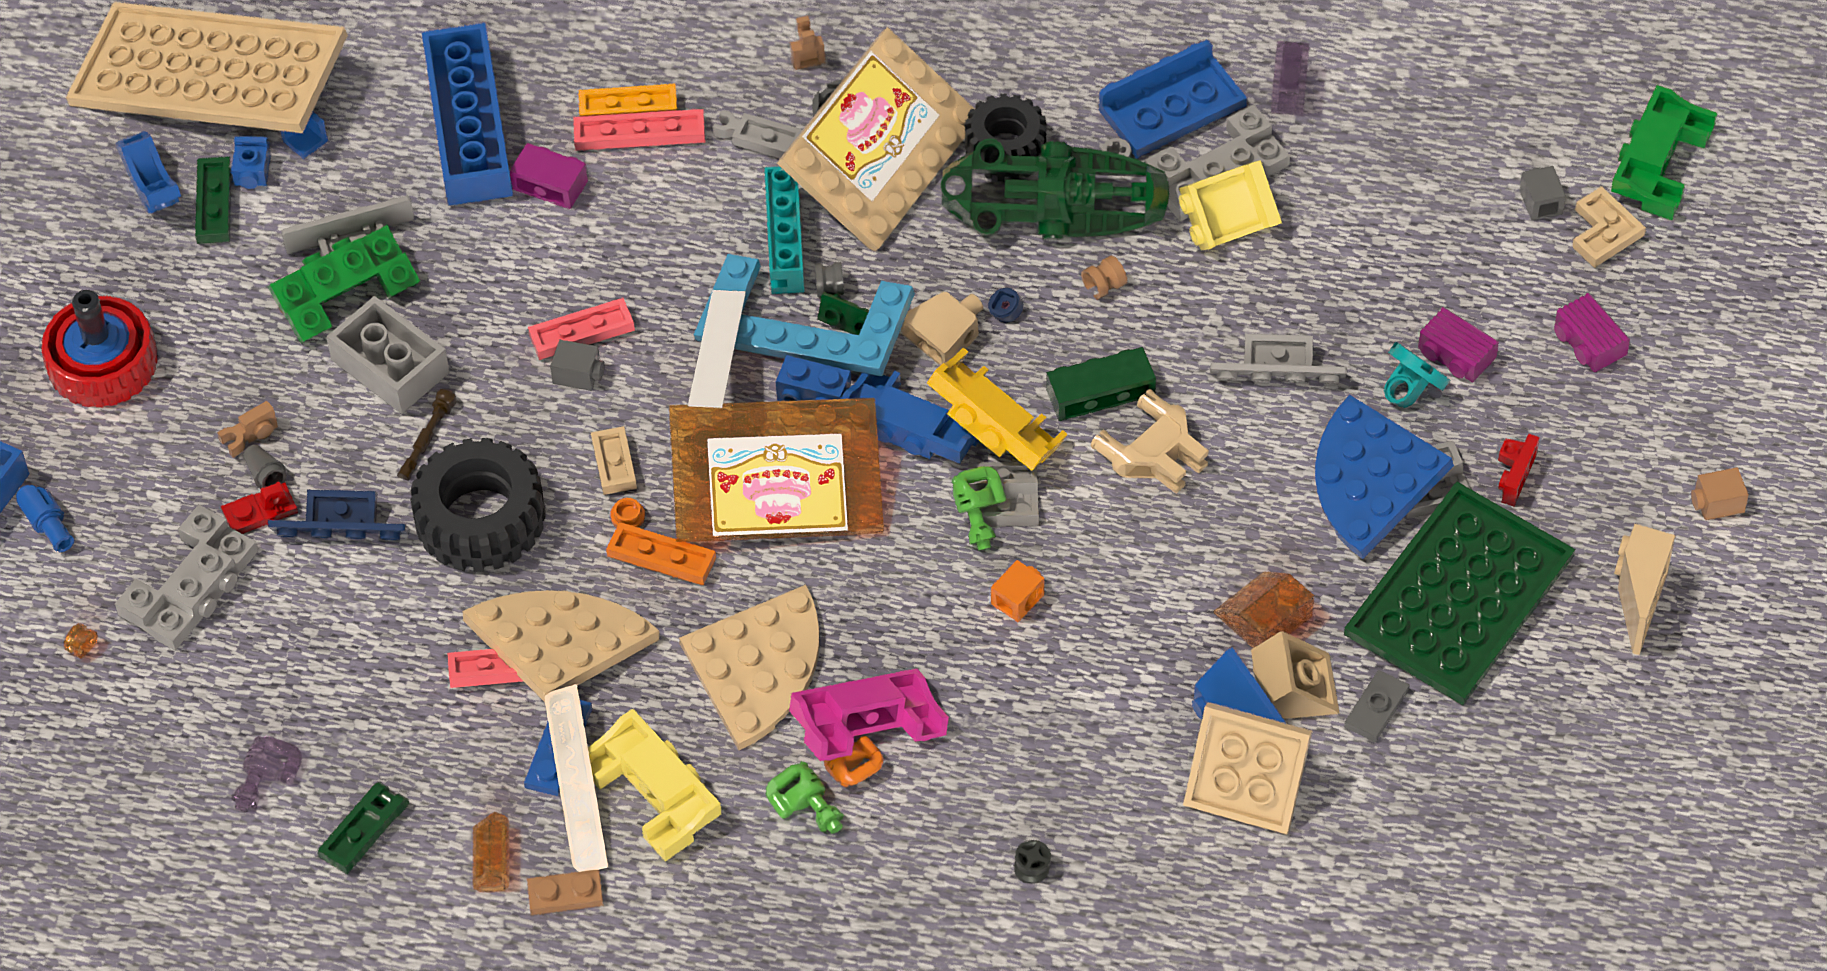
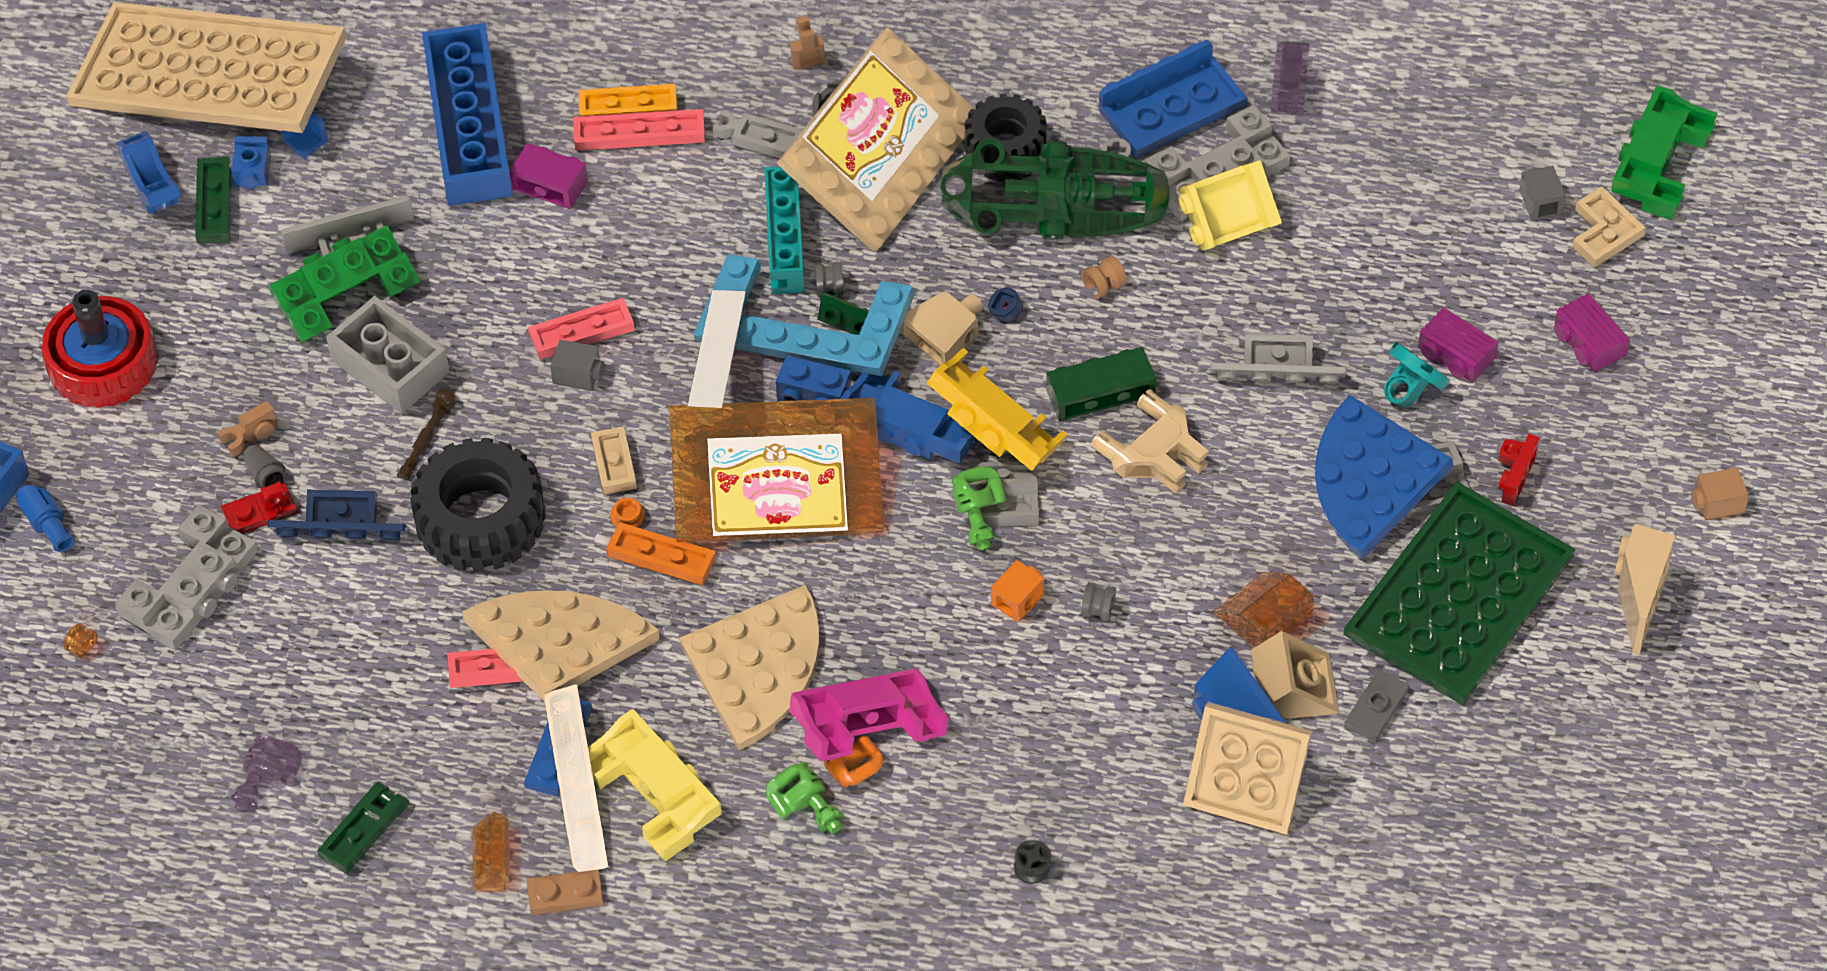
none -> dark grey wheel [1081,582,1116,622]

